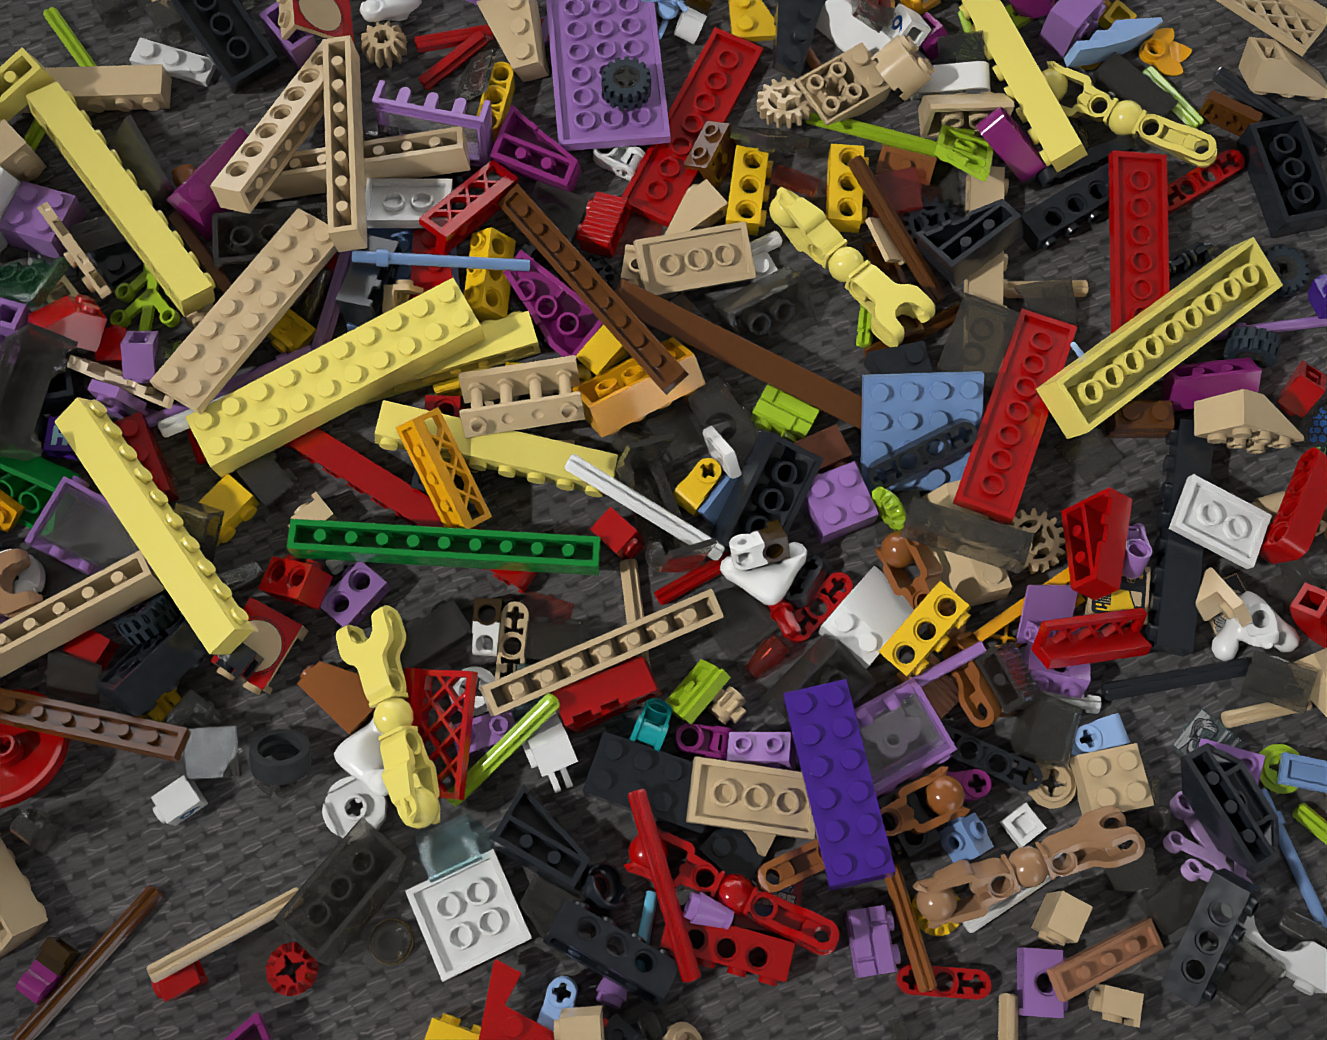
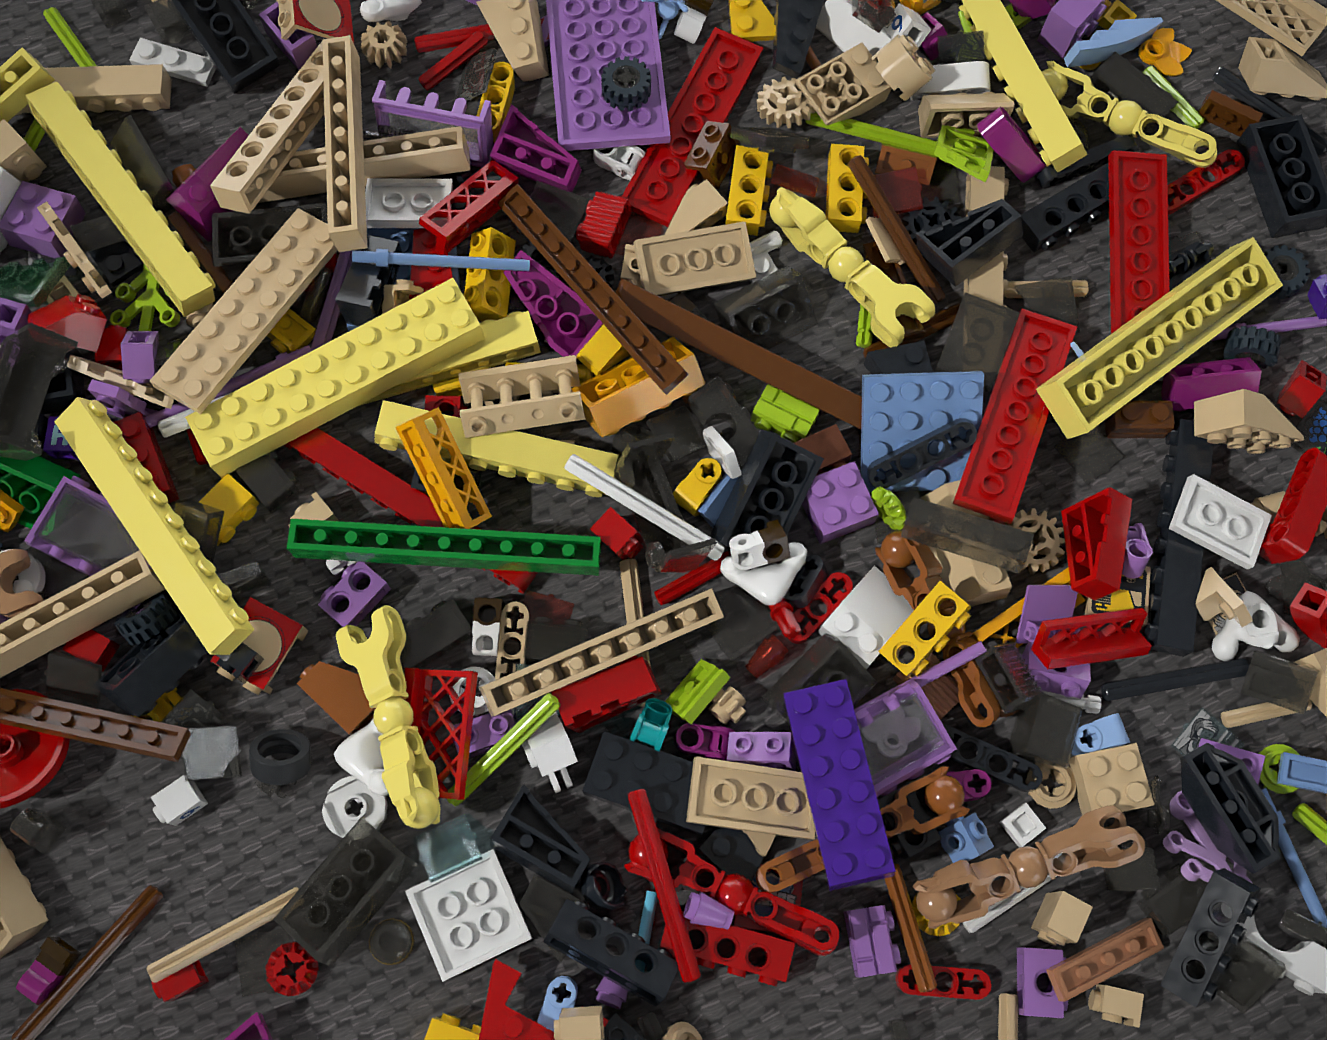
red brick [258,555,333,610] -> none

